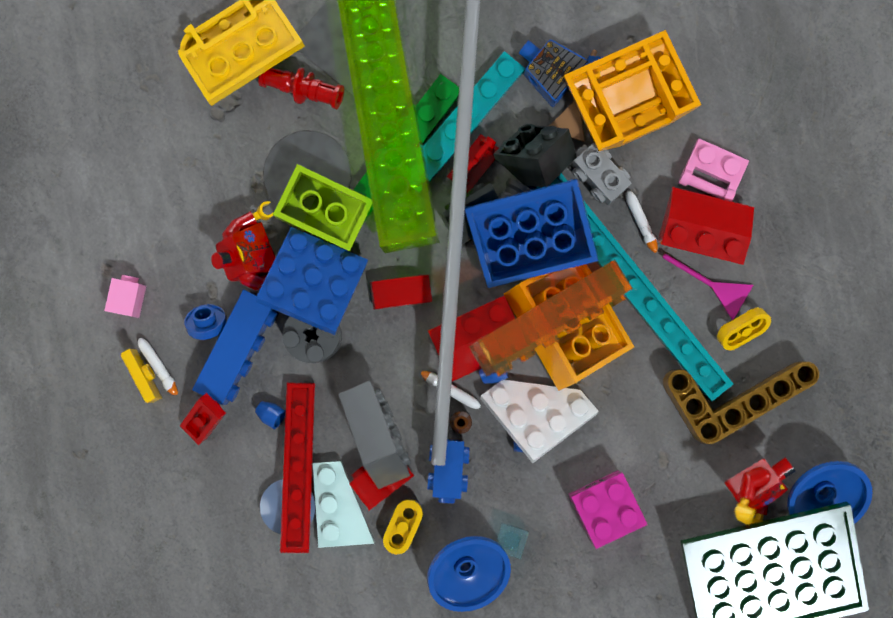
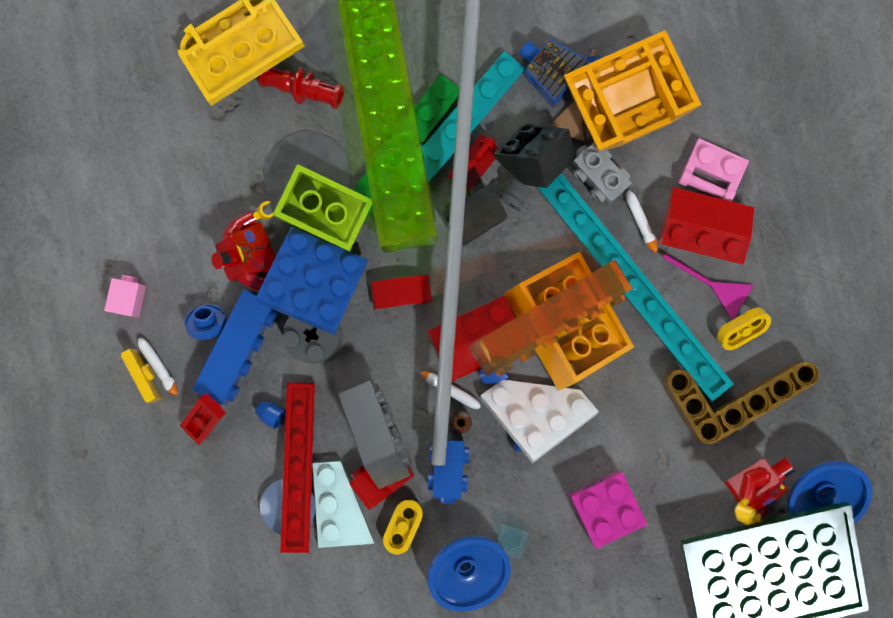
blue slope [465,179,598,288] -> none

